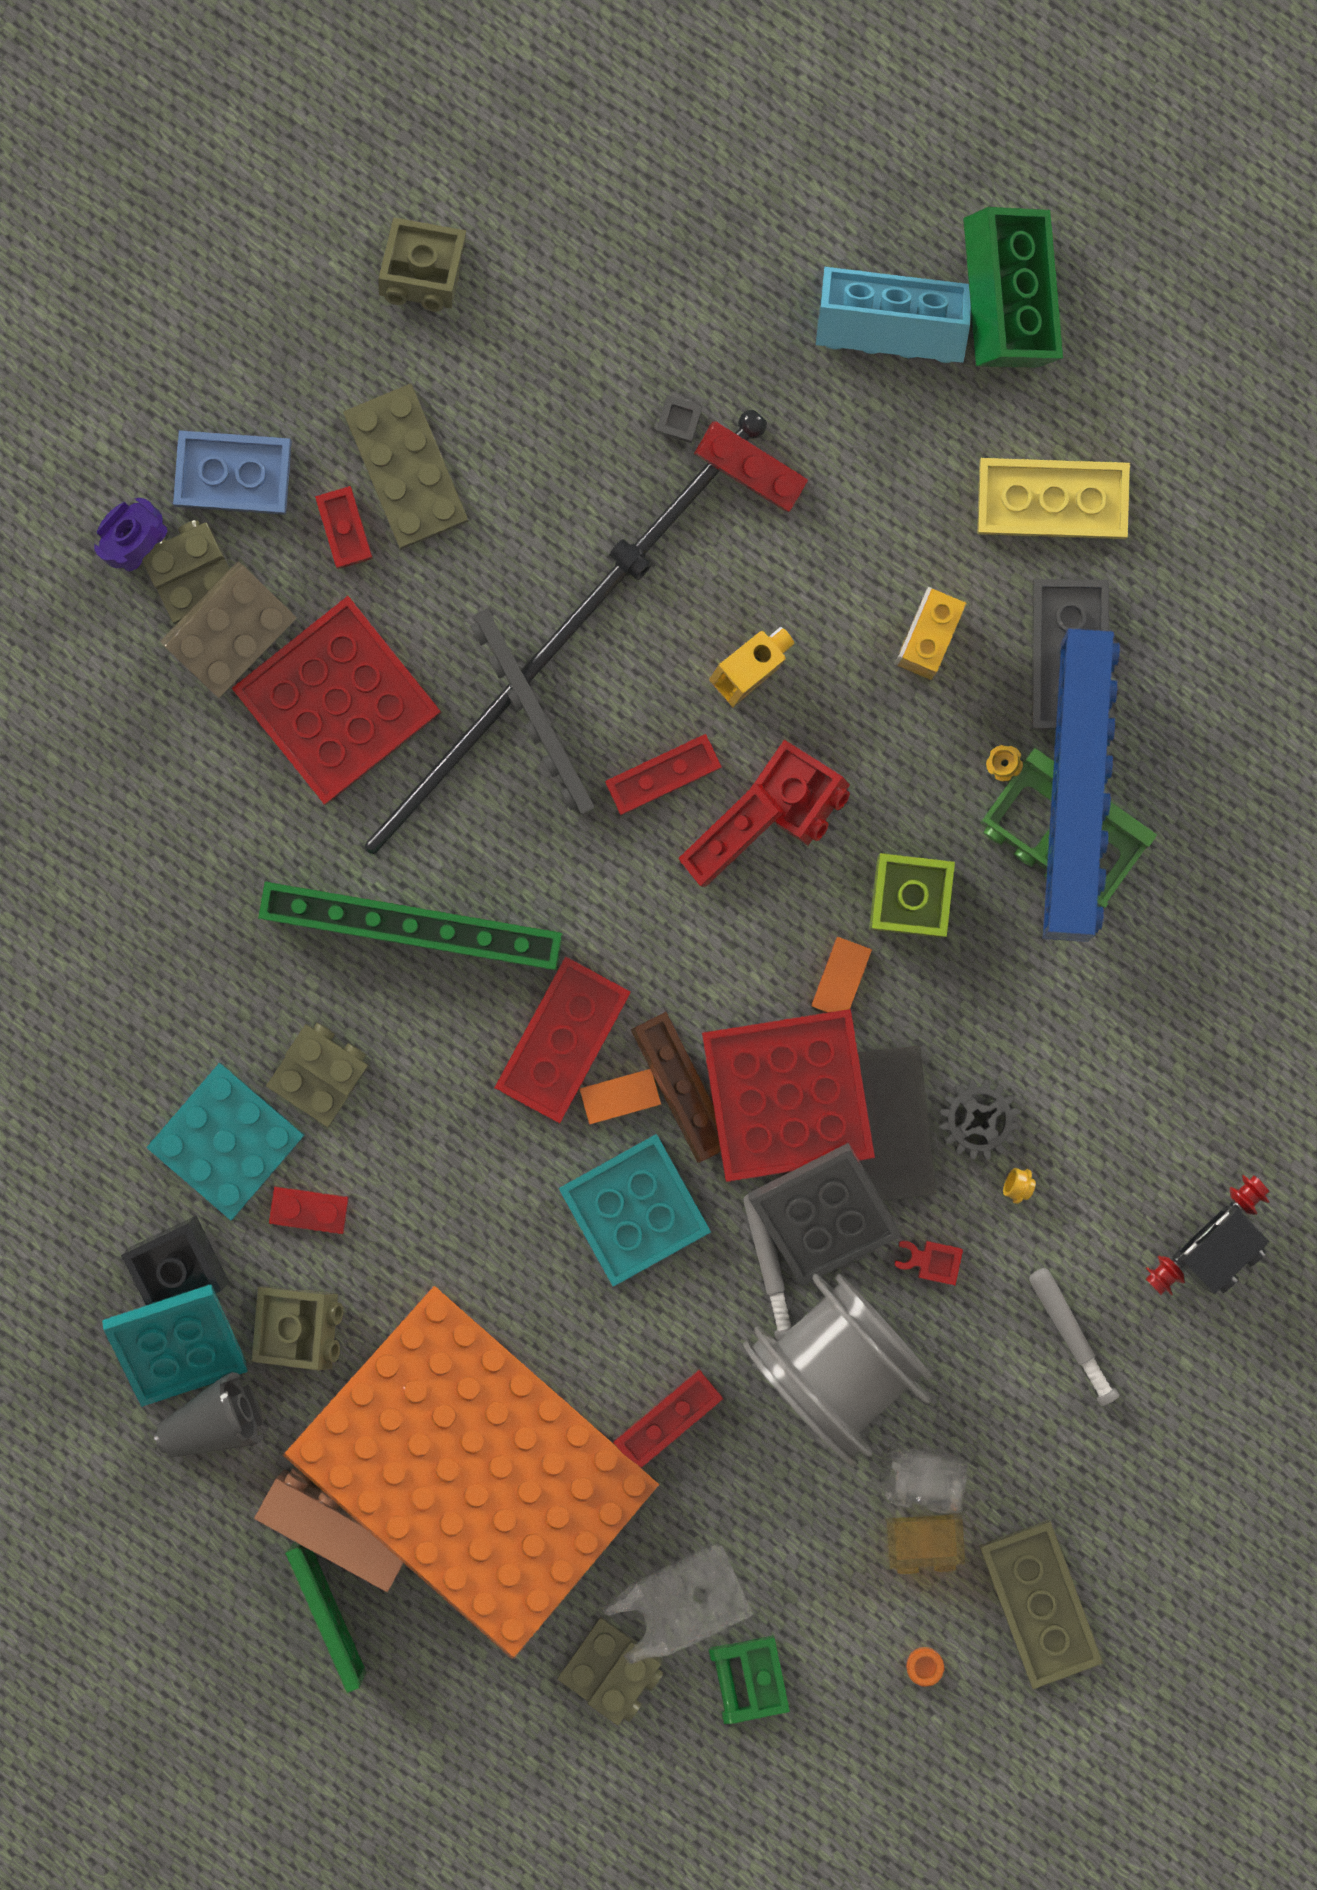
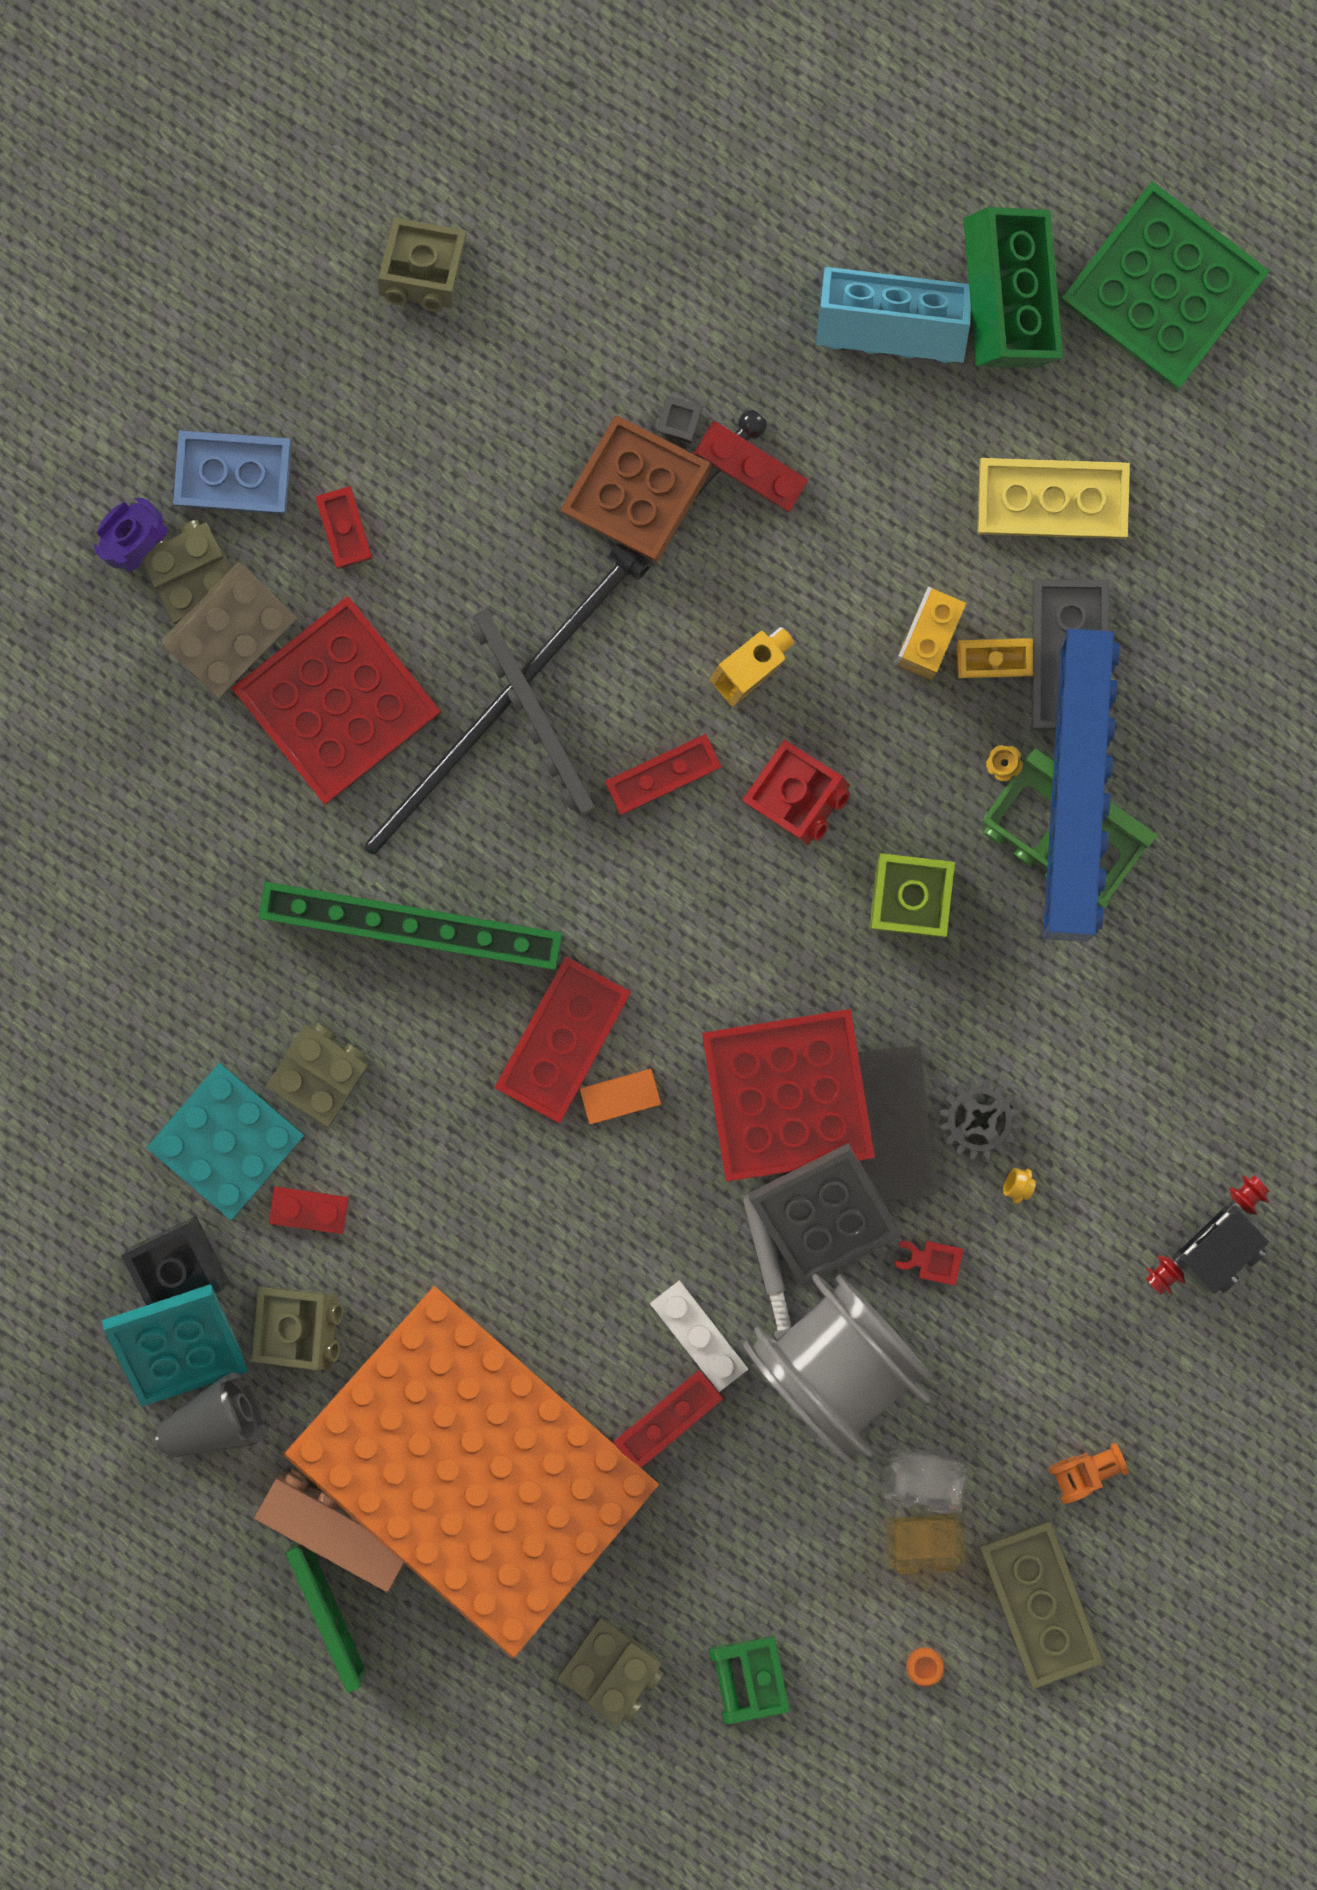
olive plate [343,383,469,550] -> none
teal plate [558,1133,711,1287] -> none
clear brick [602,1543,753,1664] -> none
reddish brown plate [631,1012,721,1163] -> none
red plate [678,784,784,887] -> none
orange tile [811,936,872,1013] -> none
light grey piece [1029,1268,1119,1406] -> none
none -> dark orange plate [560,415,713,564]
none -> white plate [650,1280,749,1392]
none -> yellow brick [956,638,1033,678]
none -> orange connector [1048,1442,1129,1504]
none -> green plate [1060,181,1270,391]

